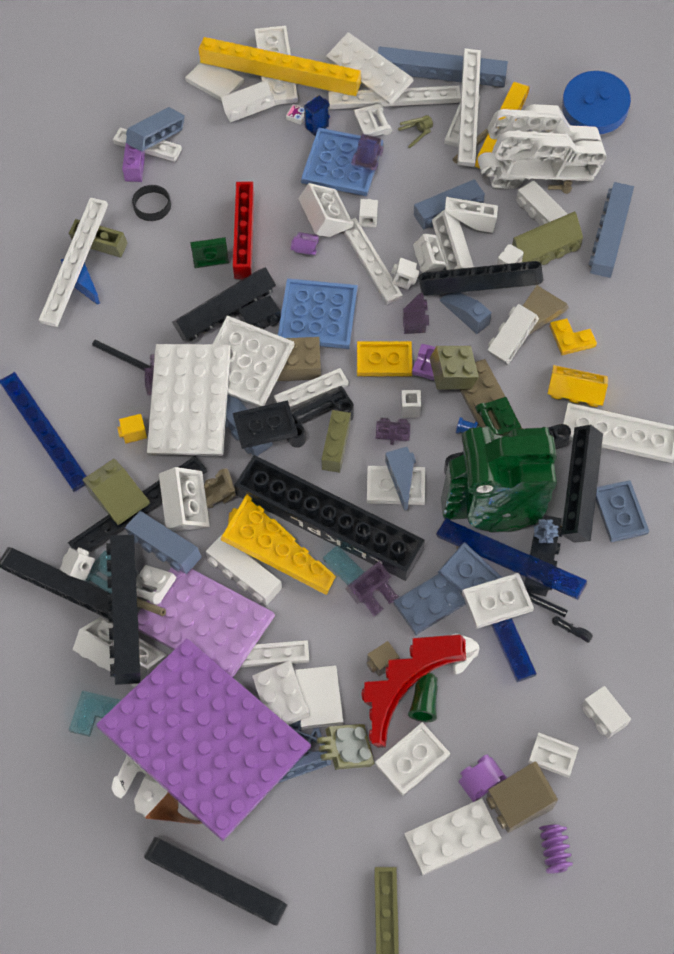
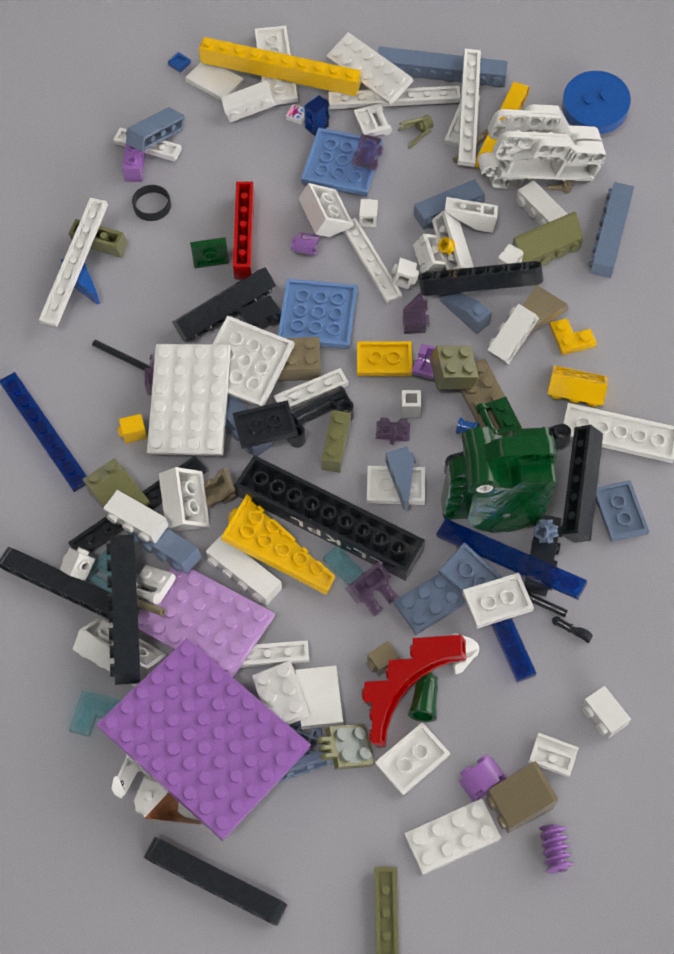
none -> white brick [103,490,169,544]
none -> blue tile [168,52,191,73]
none -> yellow bush [438,237,456,255]

